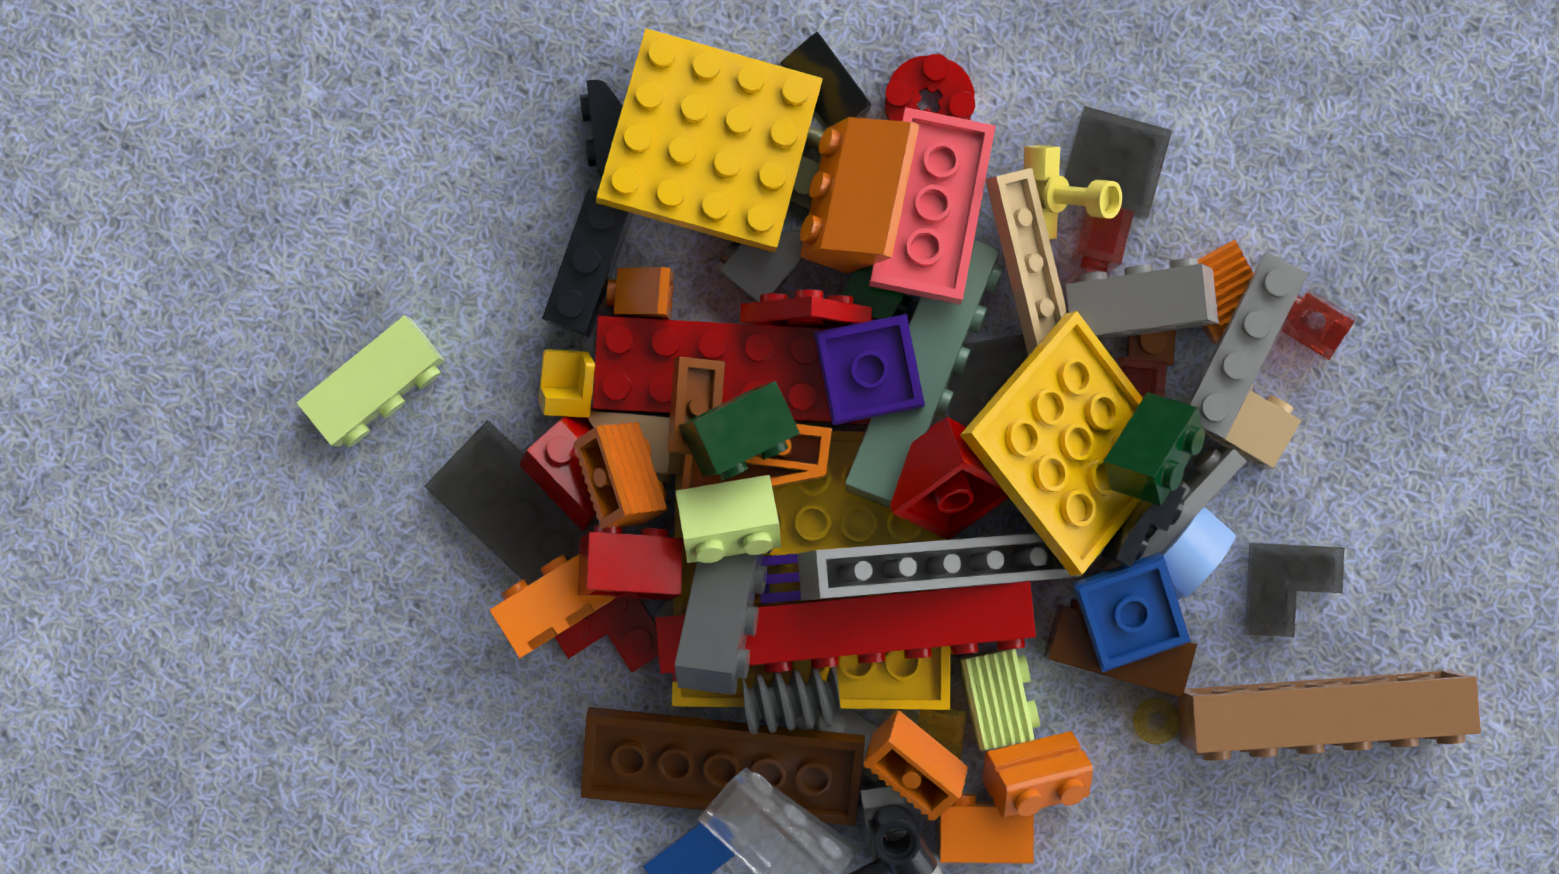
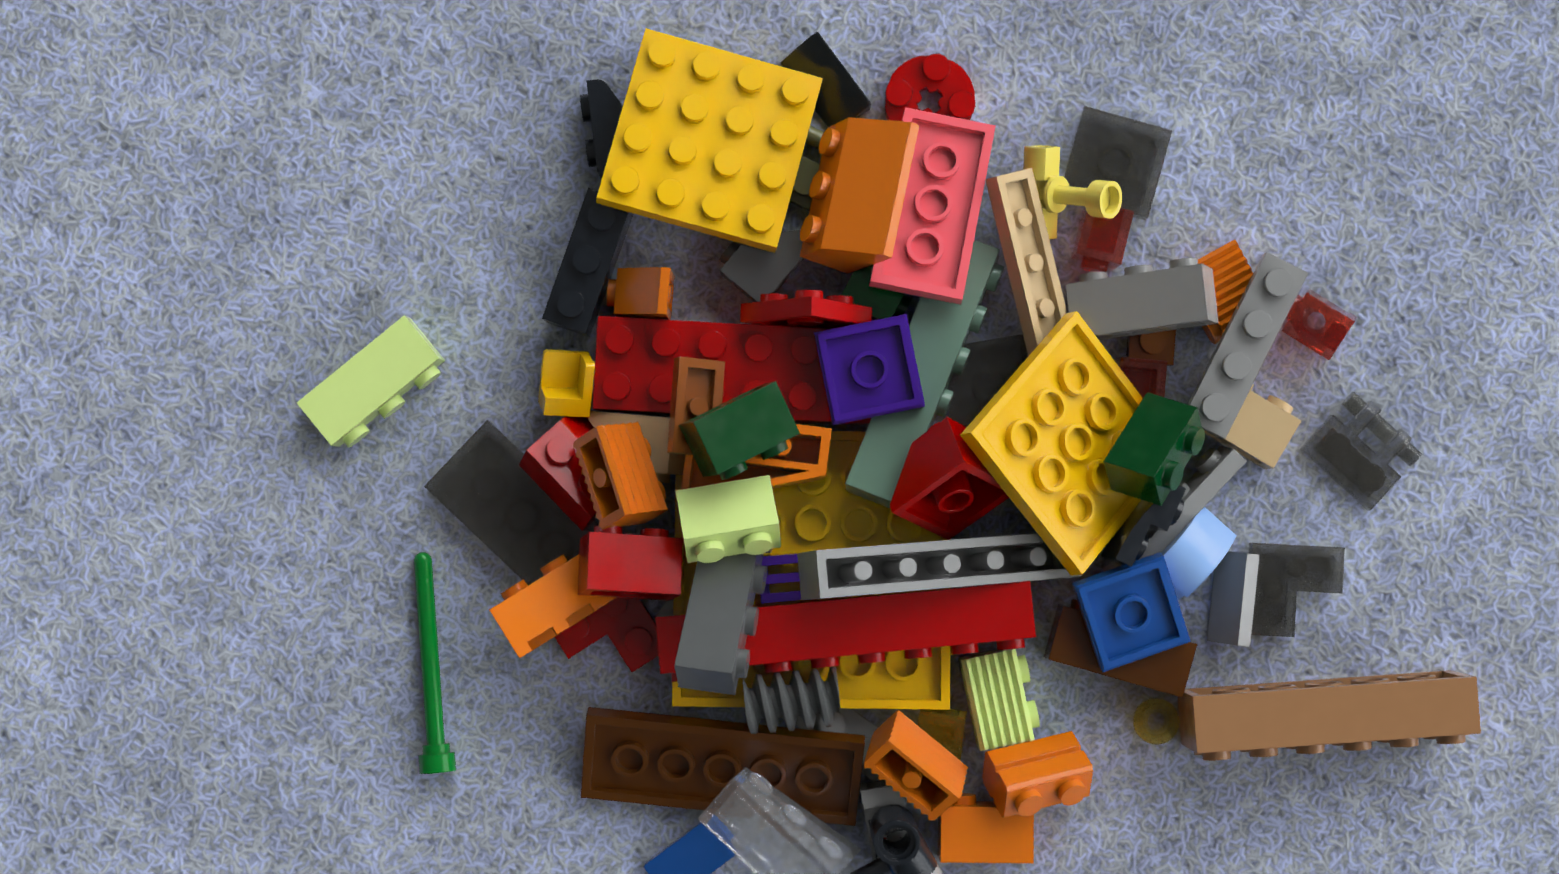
none -> green piece [414,552,456,774]
none -> light grey tile [1207,551,1259,647]
none -> clear smoke plate [1300,392,1422,510]

